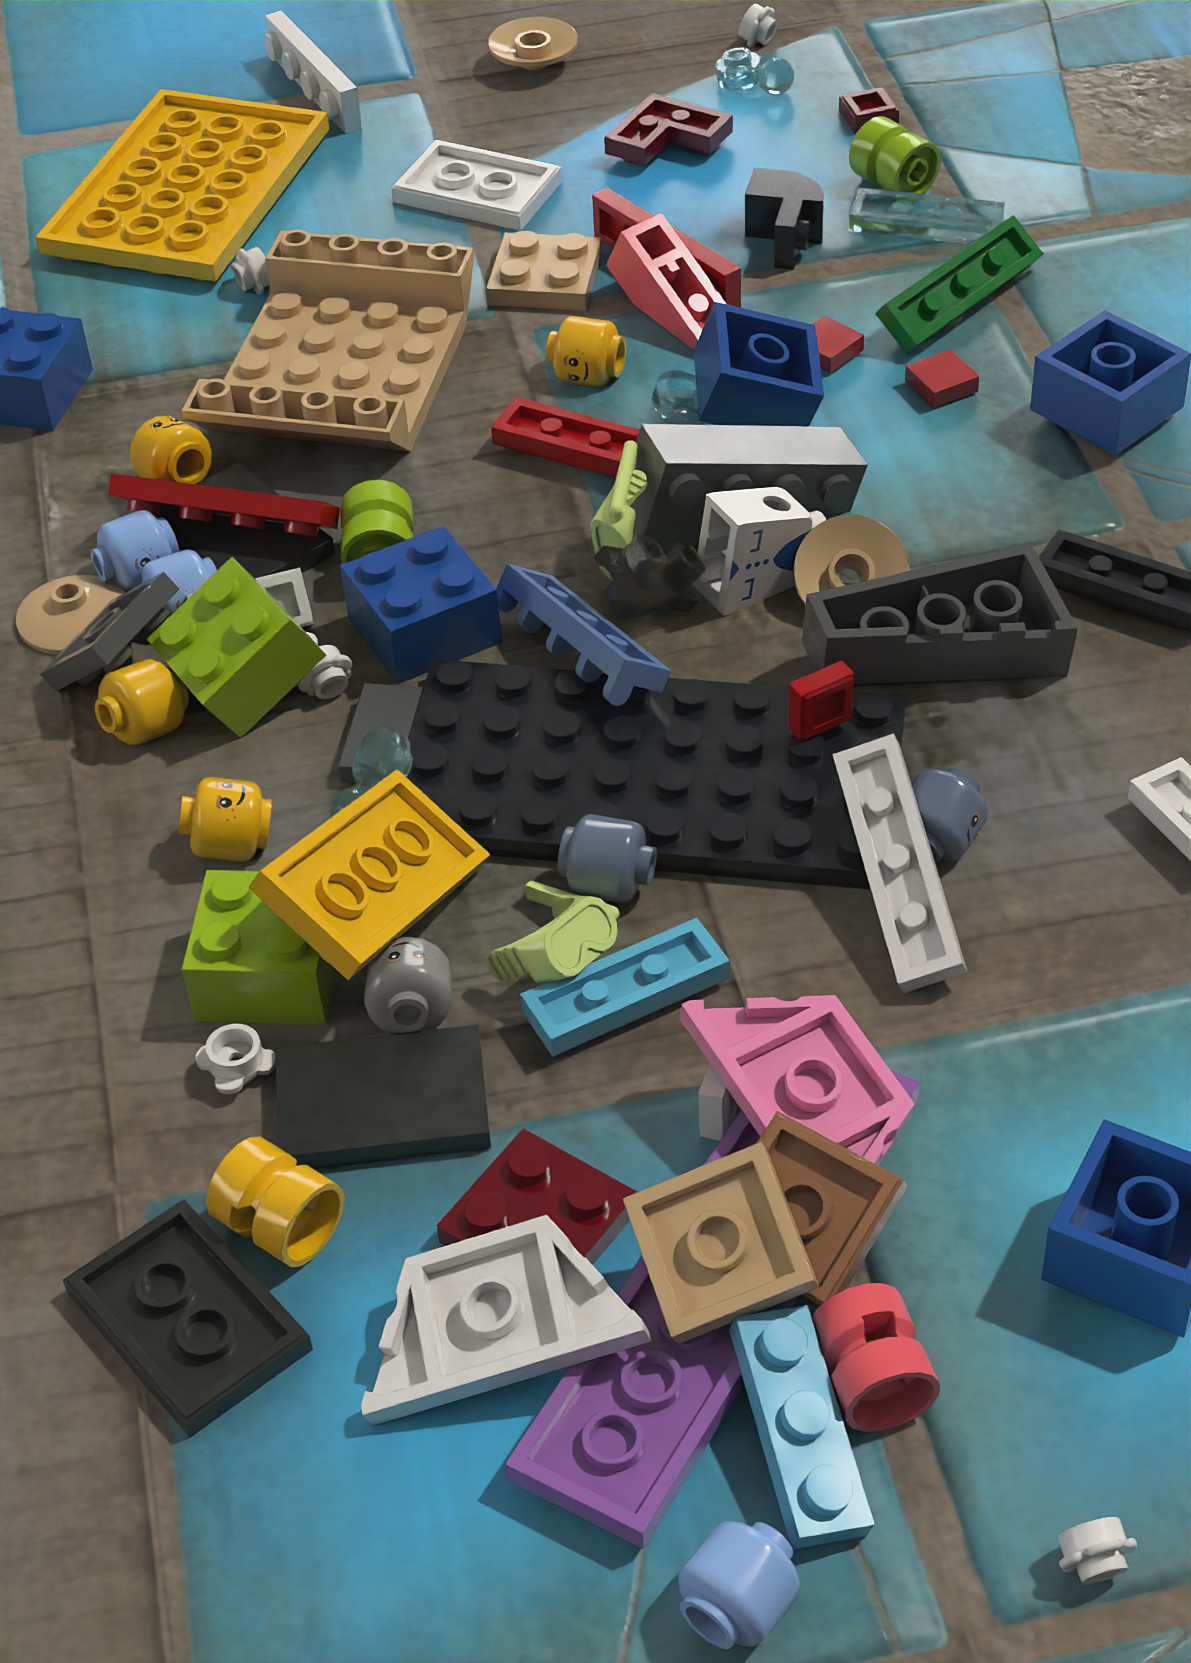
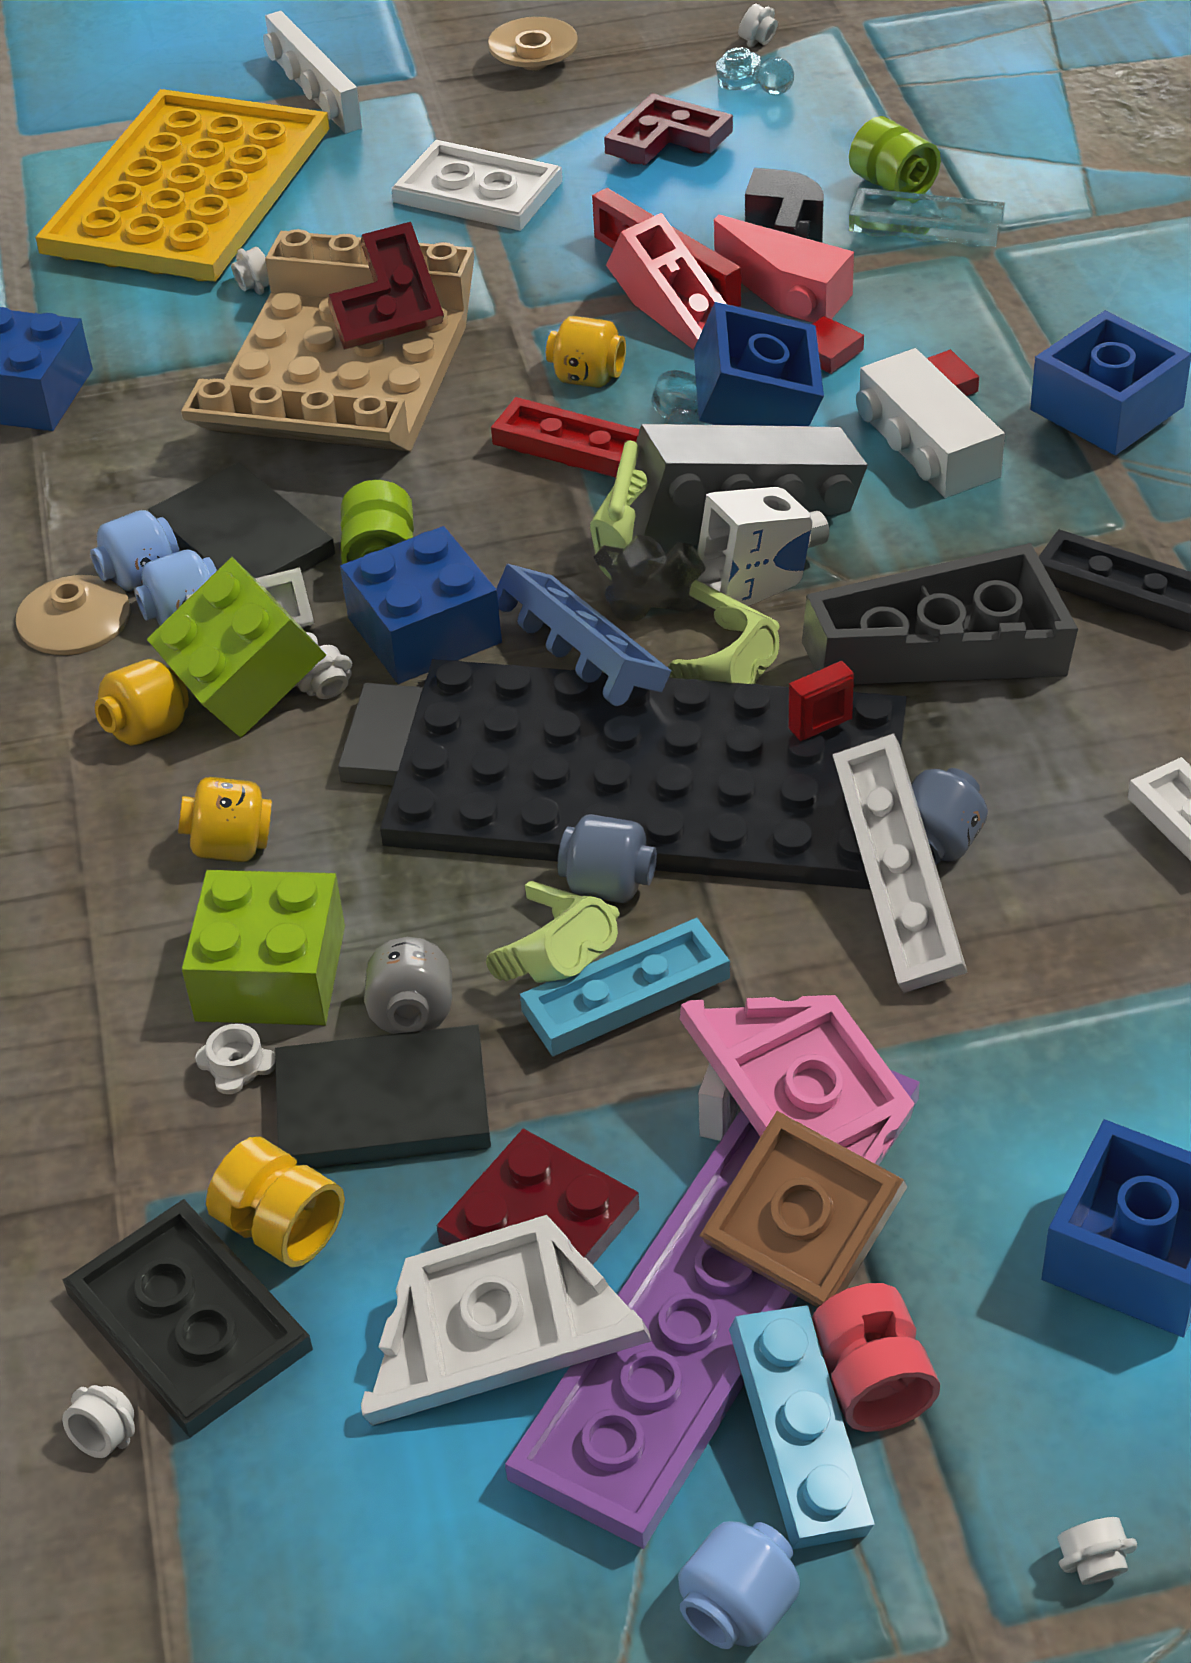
dark grey plate [40,571,179,691] -> none
red plate [108,473,340,537] -> none
yellow head [130,416,212,484] -> none
yellow plate [248,769,490,980] -> none
clear light blue plate [330,725,413,818] -> none
tan plate [486,231,602,311] -> none
tan plate [623,1142,819,1344] -> none
tan dish [793,515,910,605] -> none
dark red tile [839,87,899,134] -> none
green plate [875,215,1044,354] -> none
none -> white plate [62,1385,135,1458]
none -> dark red plate [328,222,444,350]
none -> yellowish green helmet [668,580,780,684]
none -> coral slope [714,214,854,323]
none -> white brick [856,348,1005,498]

